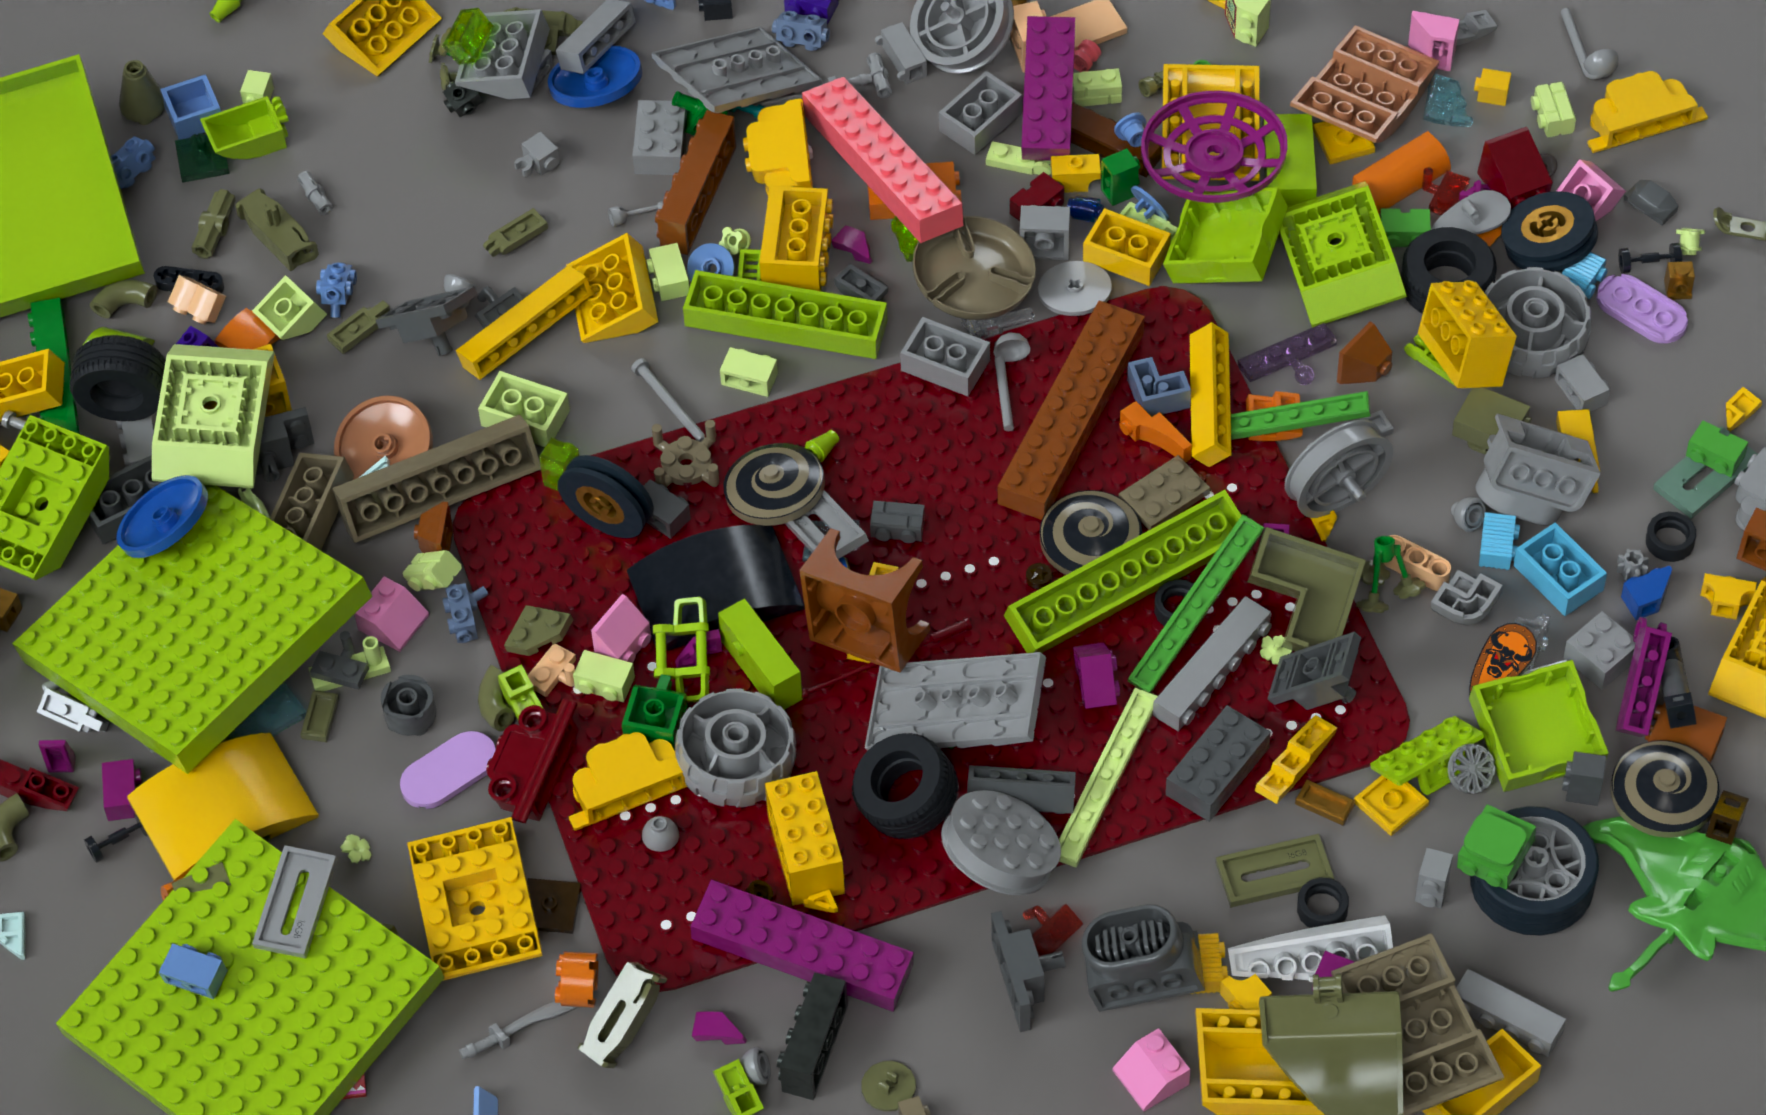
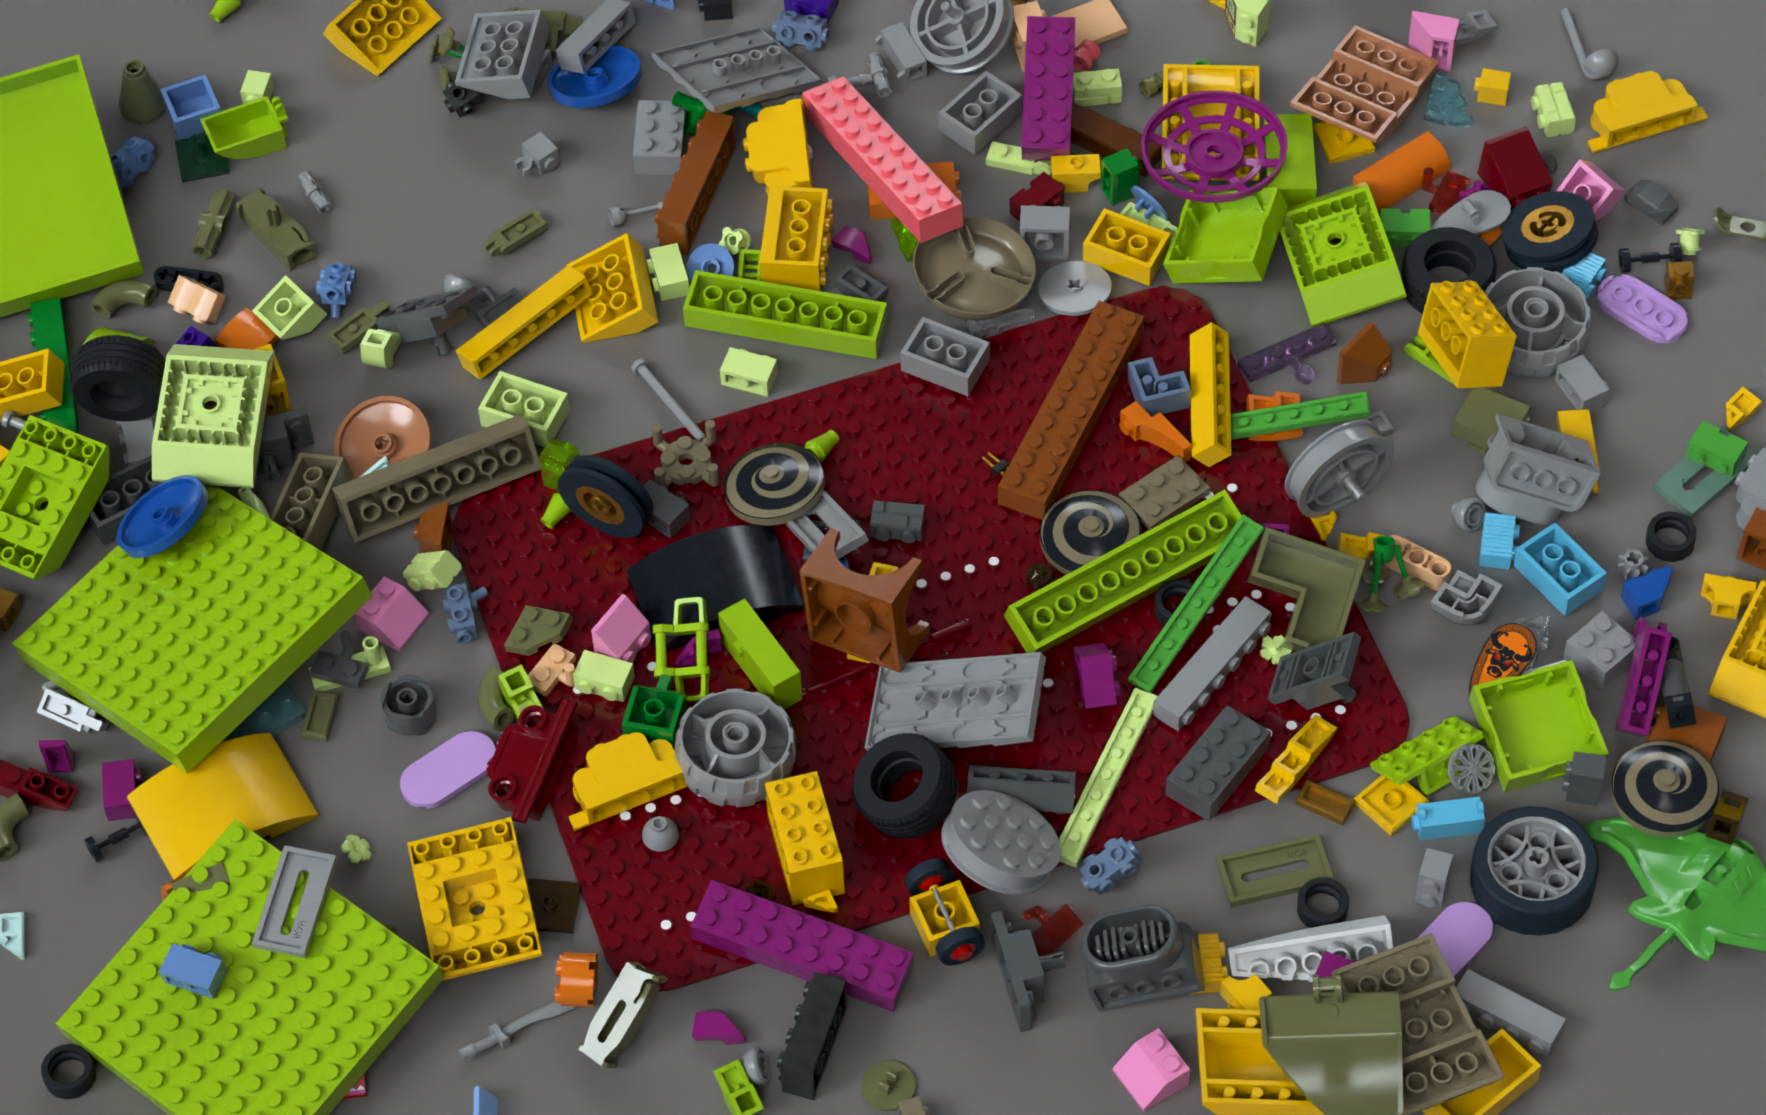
clear neon green brick [442,8,494,65] -> none
light grey piece [994,332,1031,431] -> none
clear blue brick [1067,195,1104,223] -> none
medium blue piece [1114,112,1146,147] -> none
bright green brick [1457,804,1536,890] -> none
none -> black tyre [41,1044,96,1099]
none -> yellowish green brick [360,329,401,369]
none -> lime cone [540,492,571,529]
none -> brick [905,858,985,966]
none -> pearl dark grey piece [982,452,1009,476]
none -> sand blue brick [1079,837,1142,895]
none -> yellow slope [1337,532,1386,560]
none -> medium azure brick [1411,796,1485,841]
none -> lavender tile [1418,902,1493,979]

